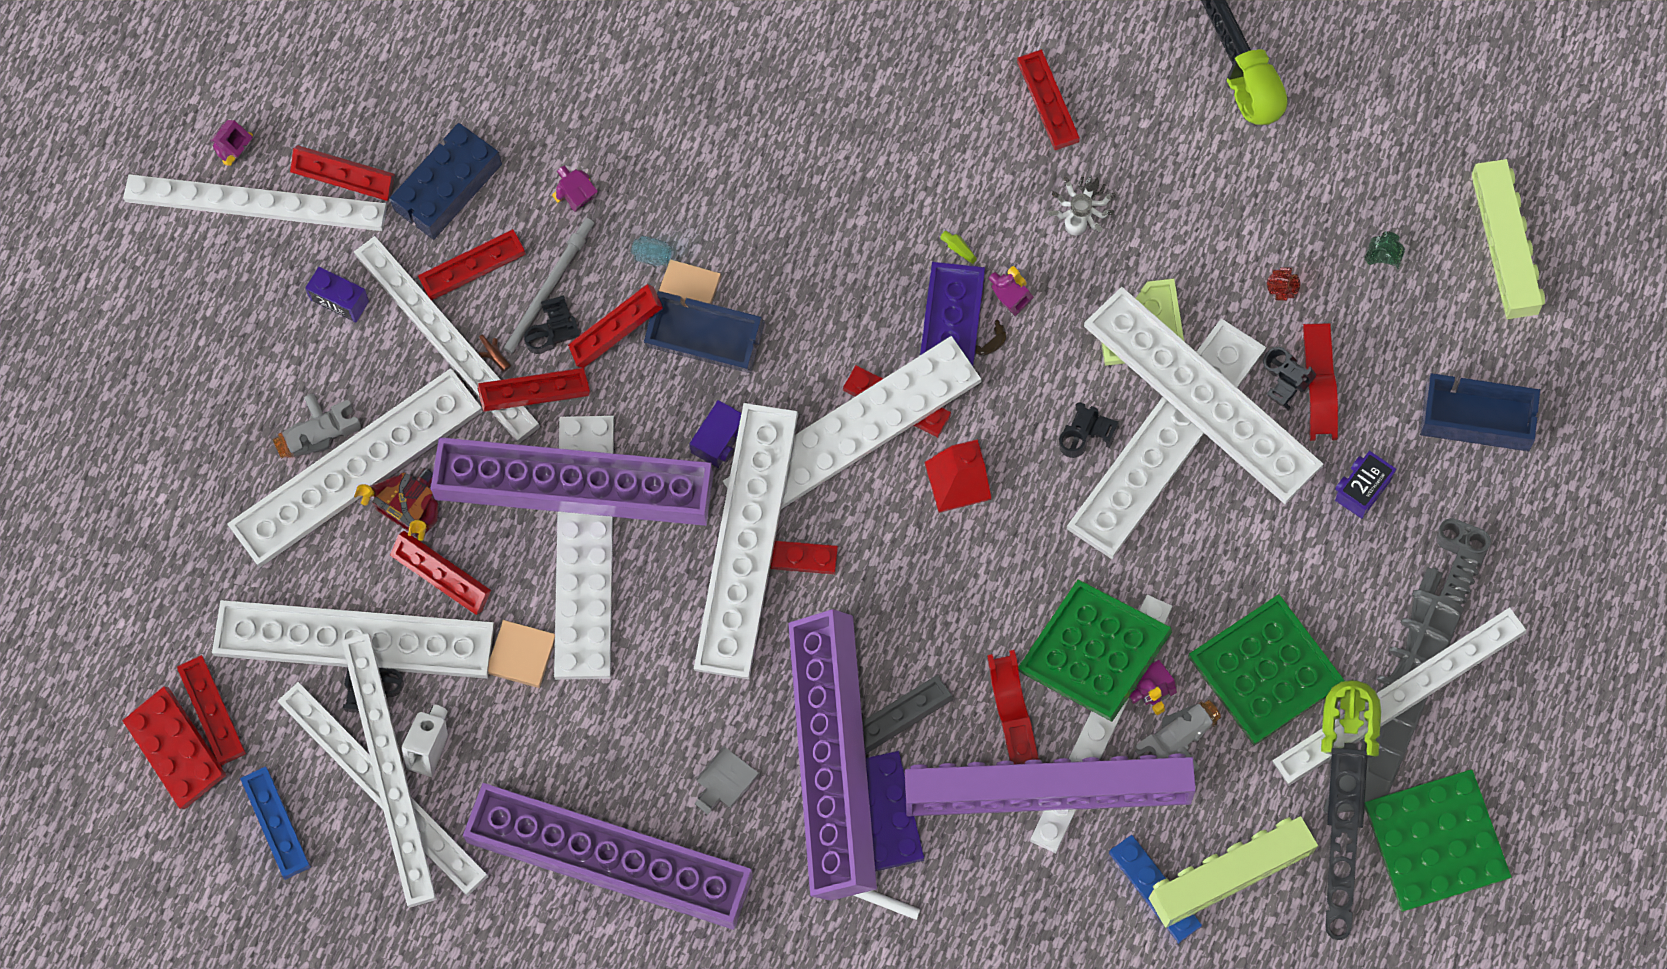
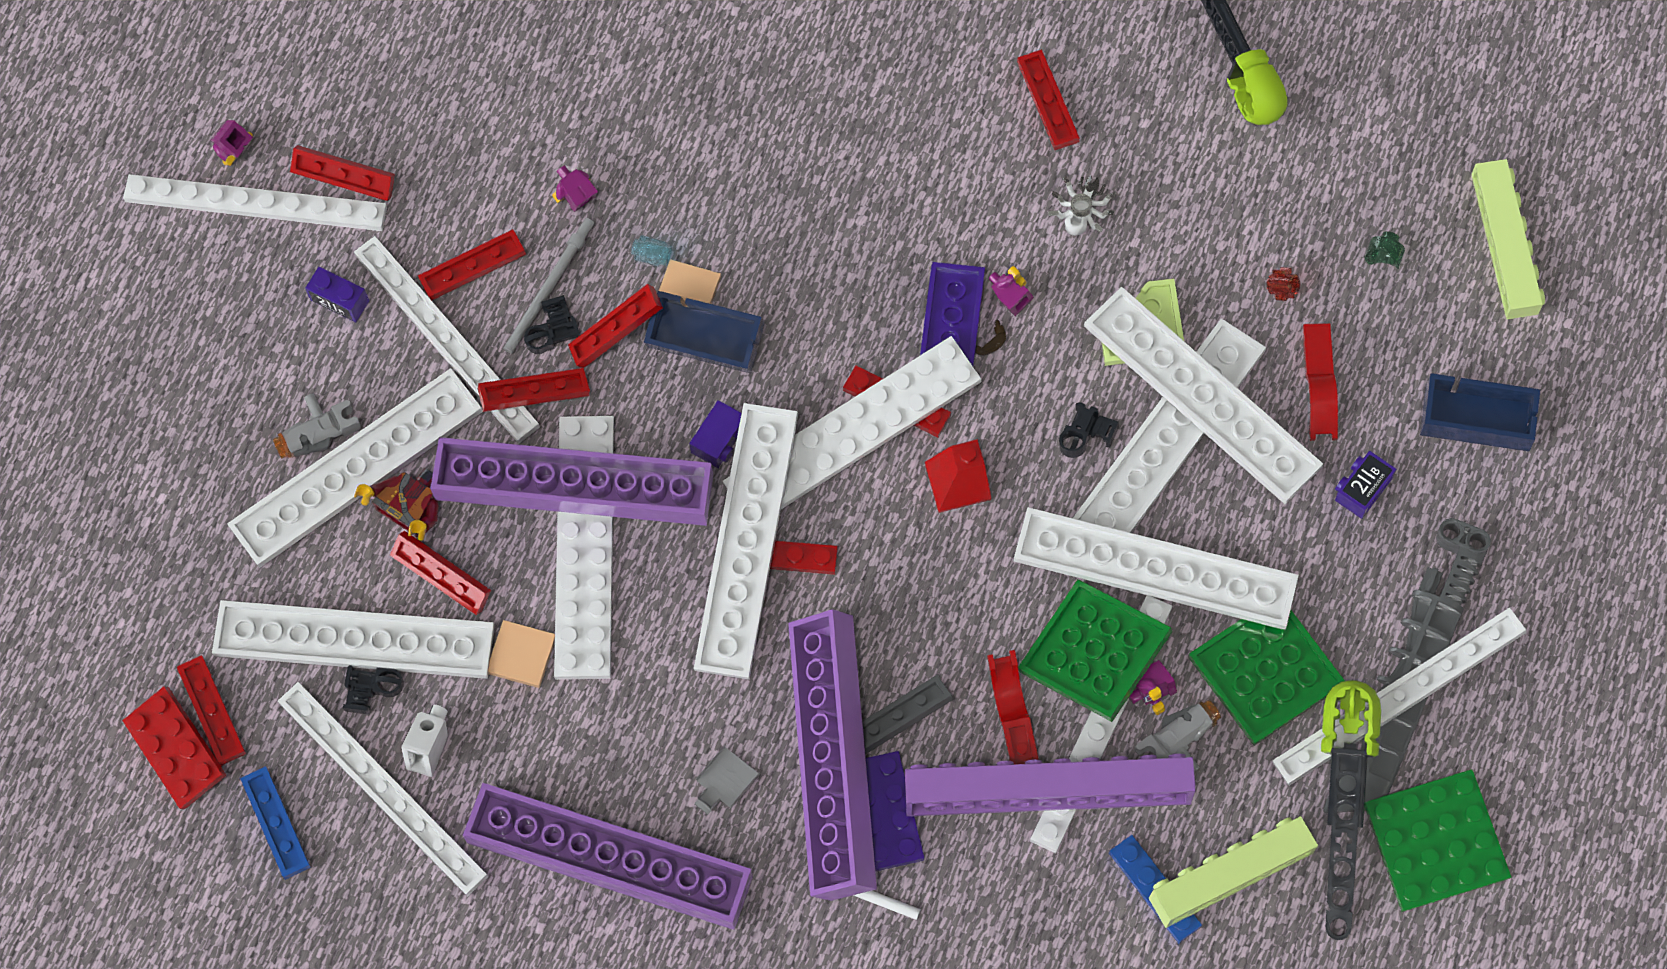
white plate [342,633,437,908] -> none
dark blue piece [390,122,502,240] -> none
copper bar [478,334,511,372] -> none
lime bar [940,231,977,264] -> none
black piece [1263,347,1316,411] -> none
none -> white plate [1014,507,1299,630]

